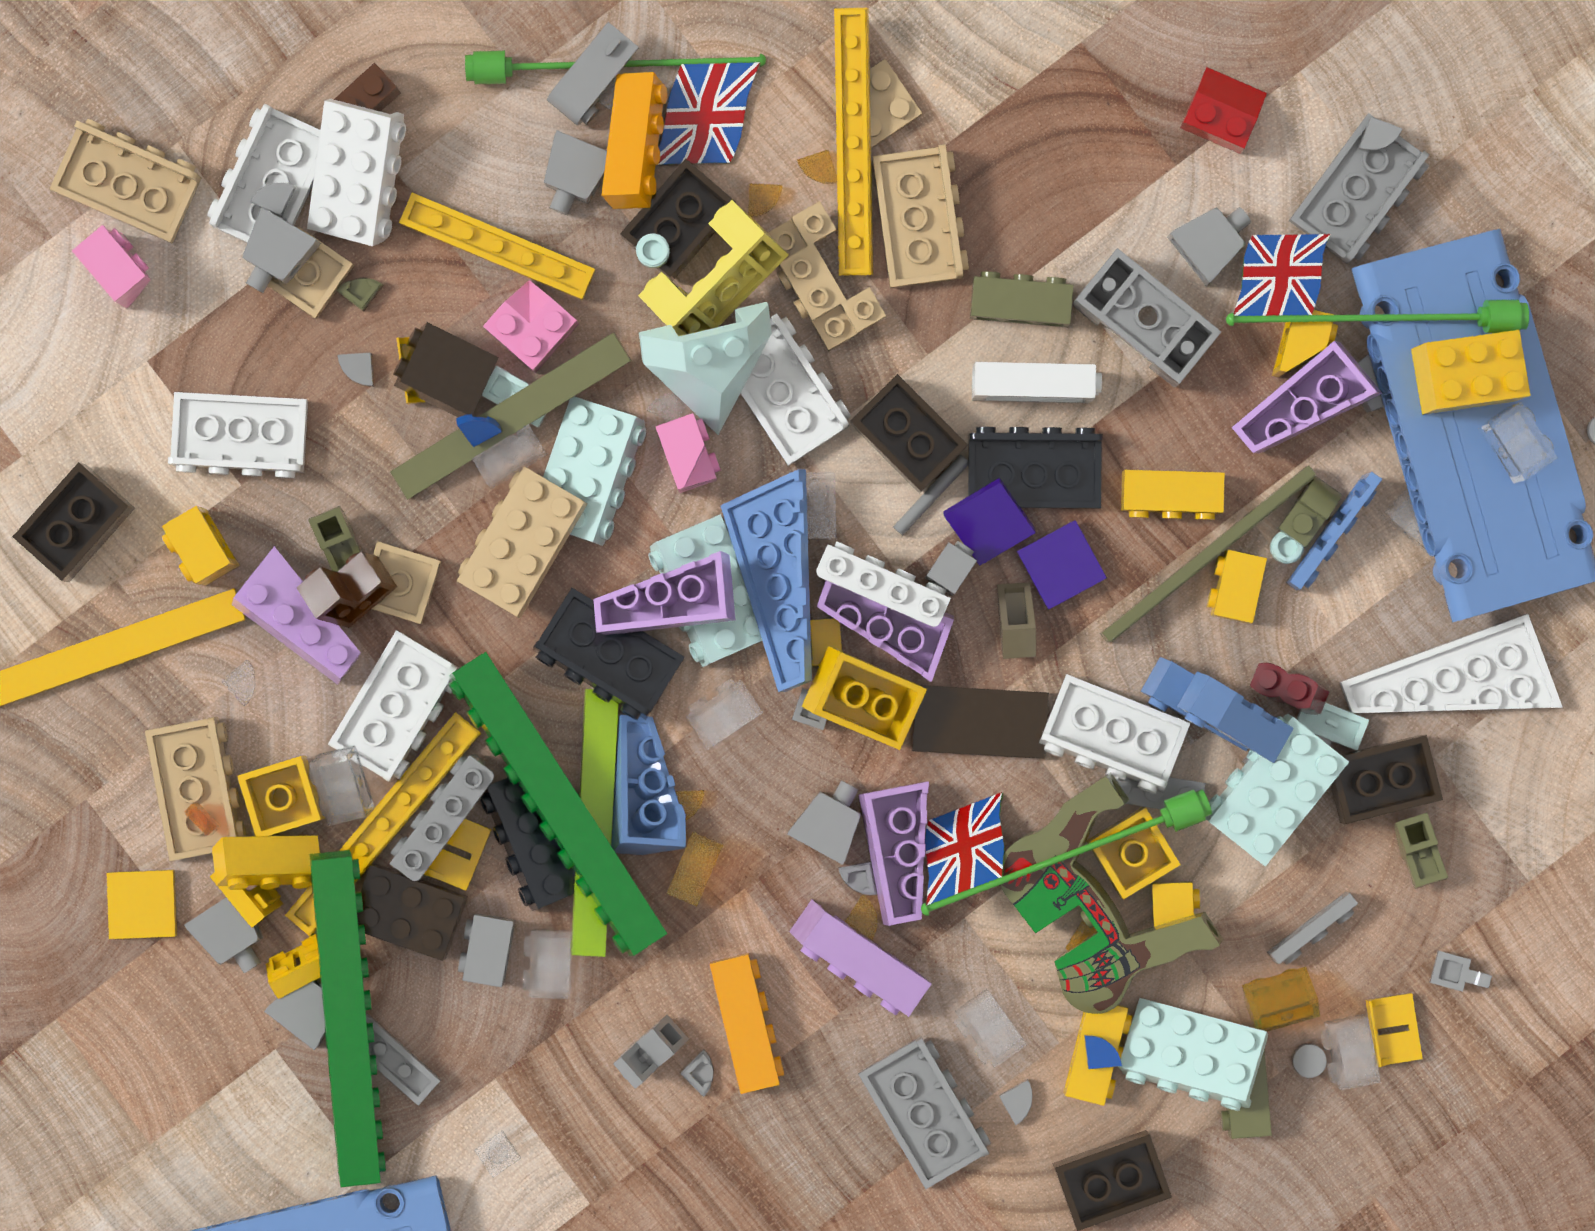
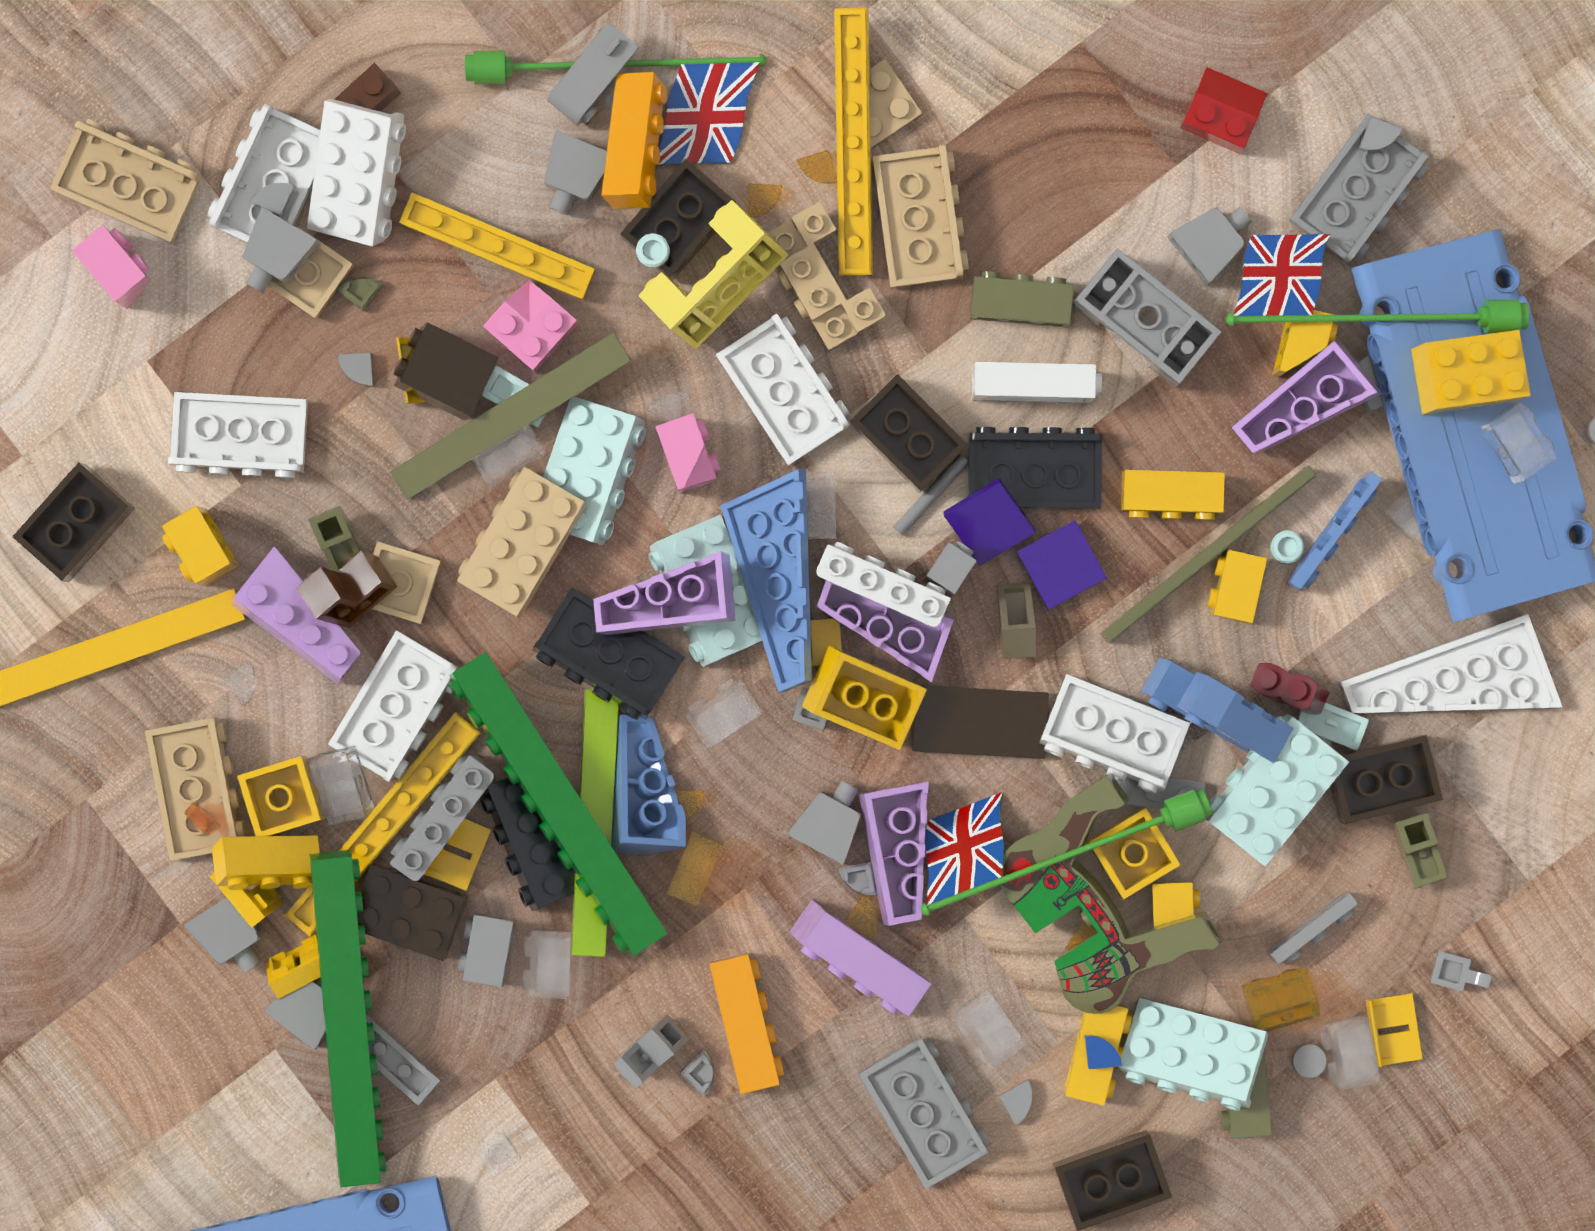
yellow tile [107,870,177,939] -> none
blue tile [456,414,502,447] -> none
light aqua wedge [639,302,772,435] -> none
olive brick [1278,476,1342,548] -> none

